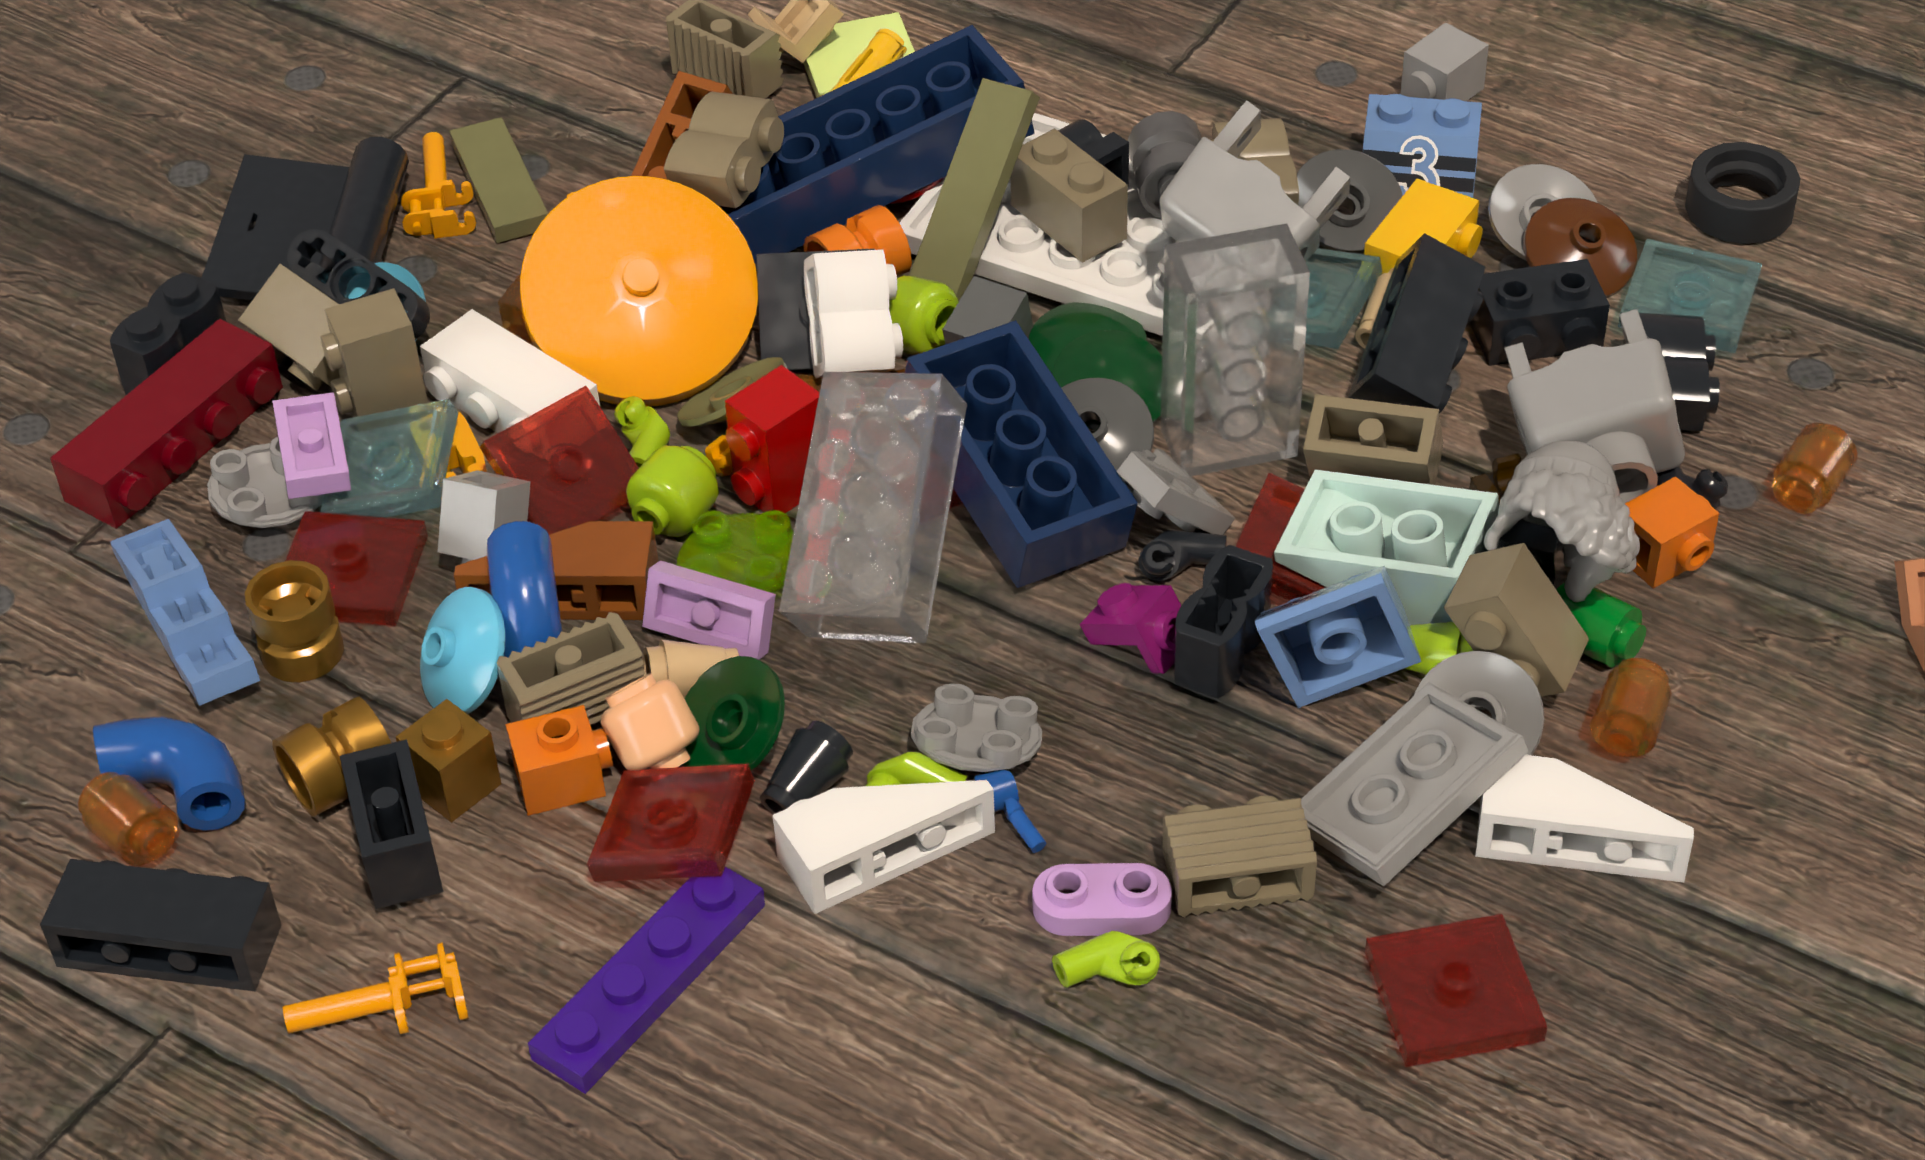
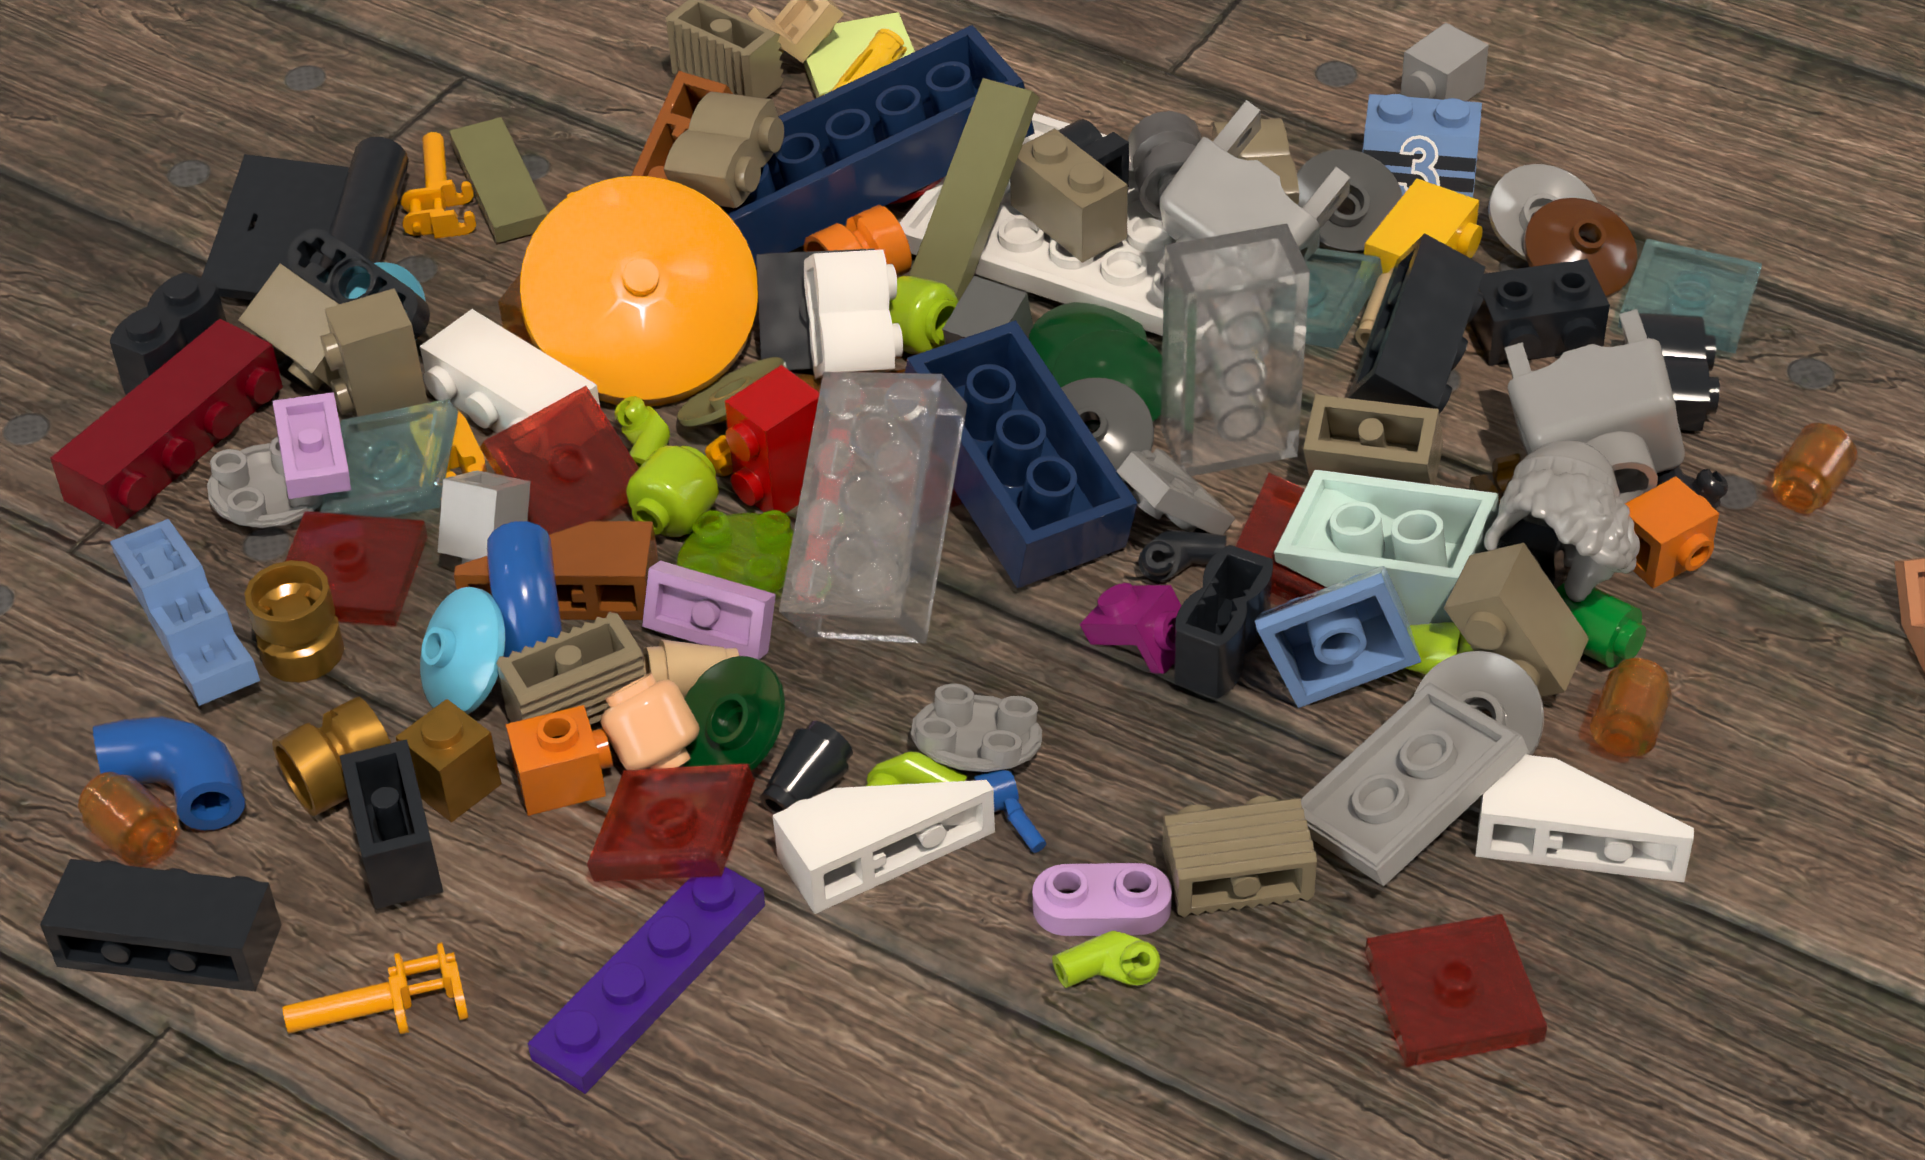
black tyre [1685,142,1801,244] -> none

